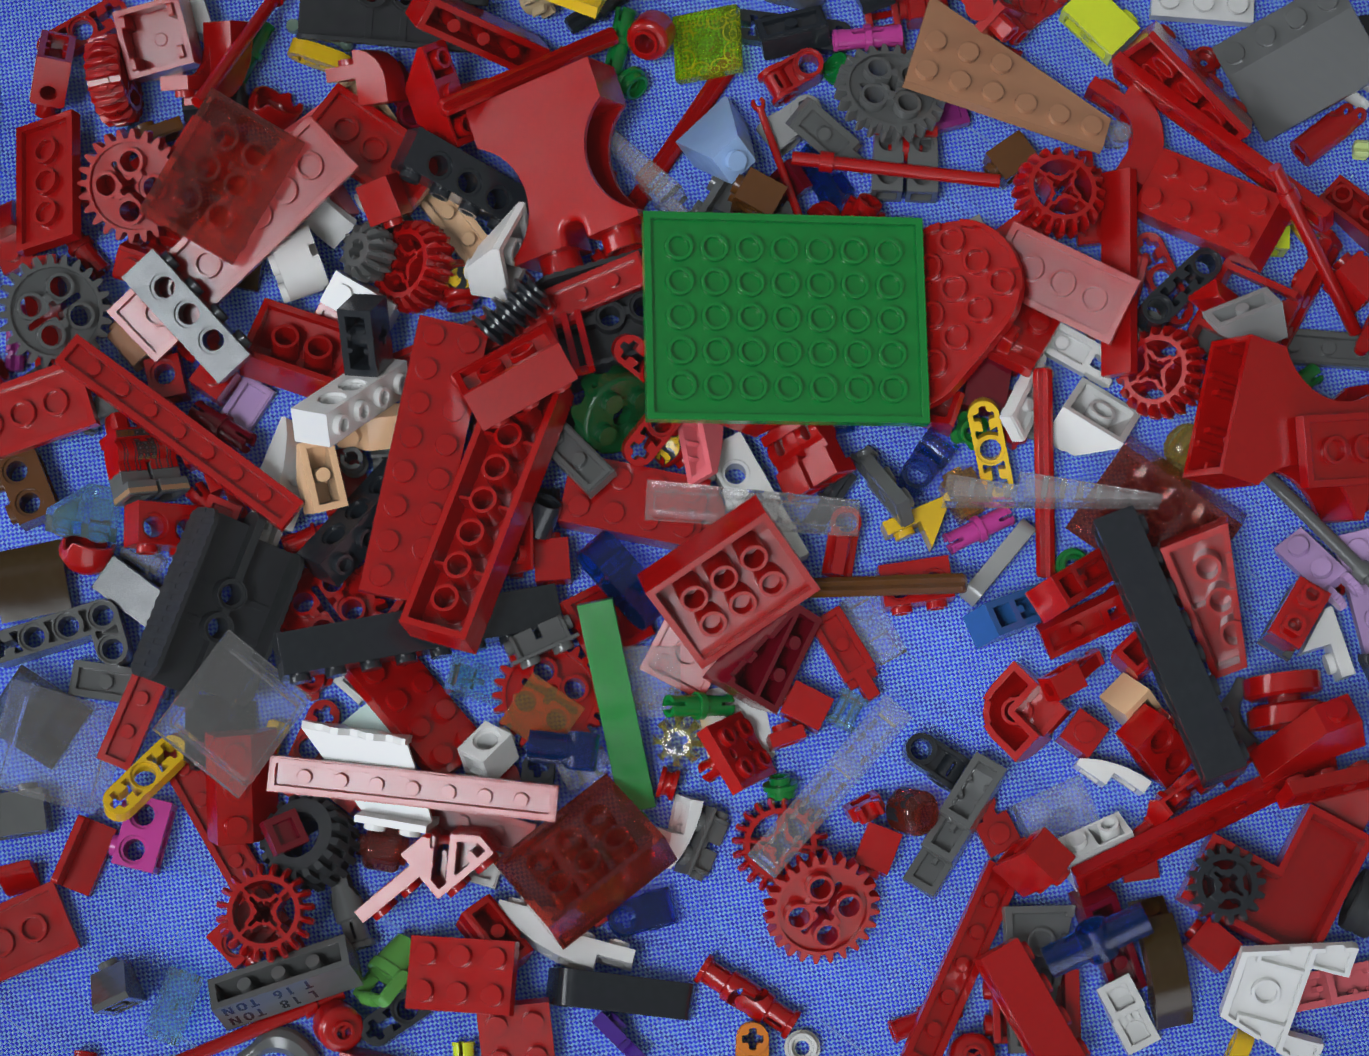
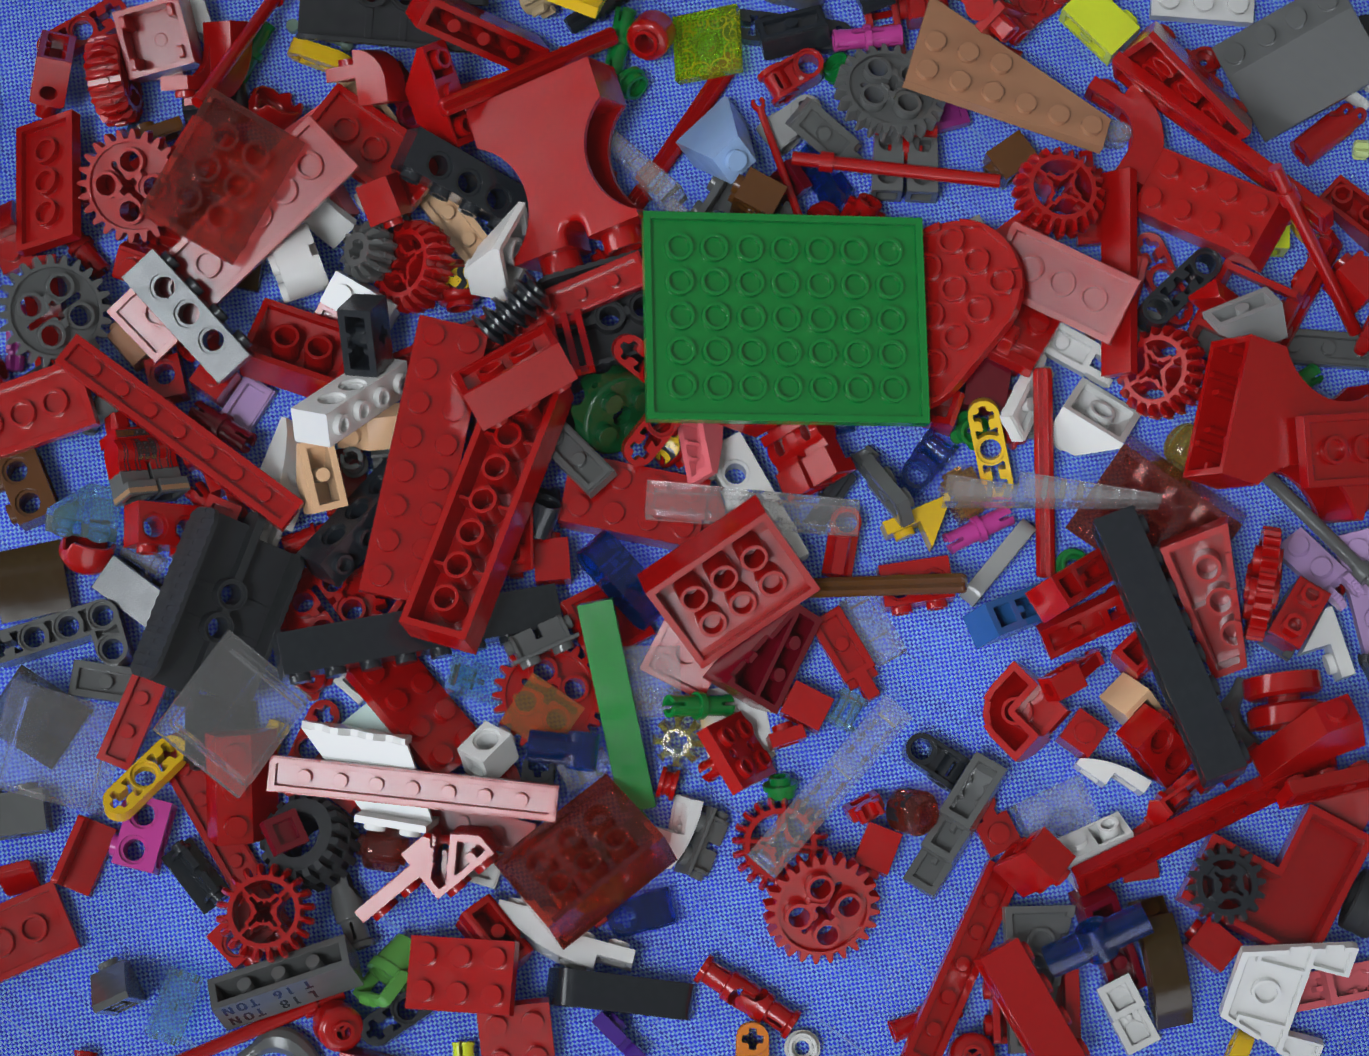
none -> black hinge [161,837,230,915]
none -> red gear [1242,525,1284,642]

